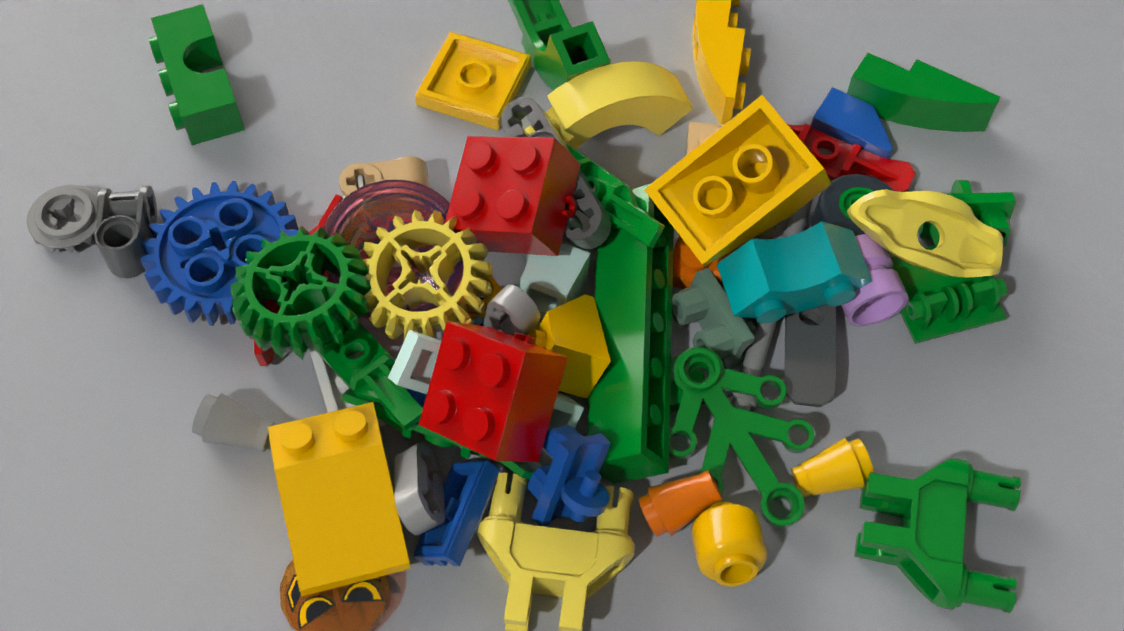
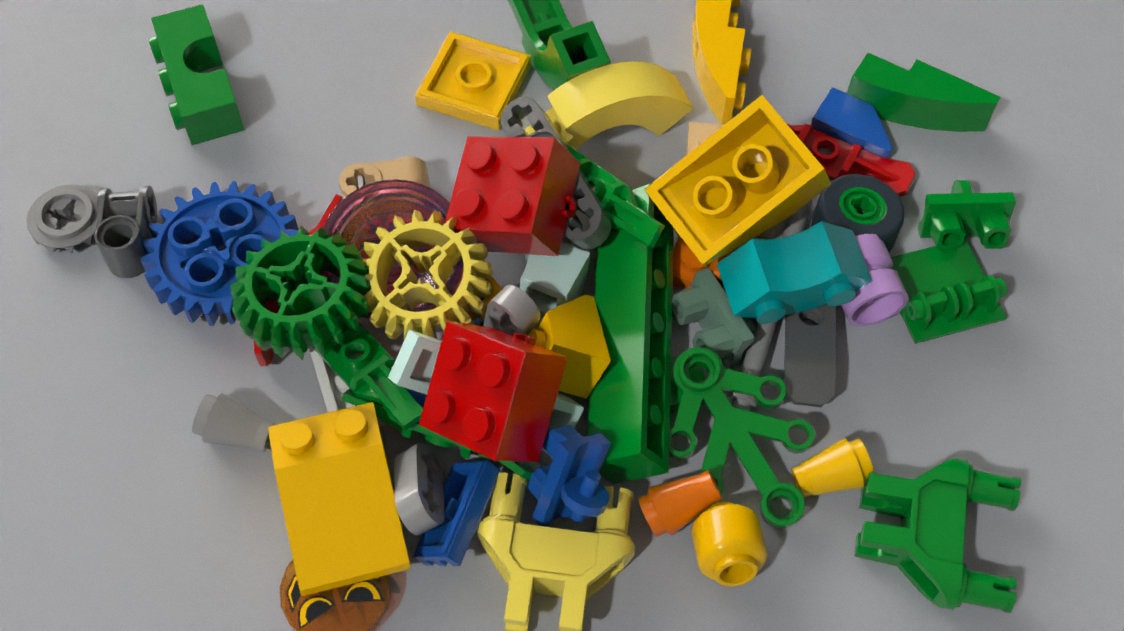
light yellow piece [847,189,1003,278] -> none

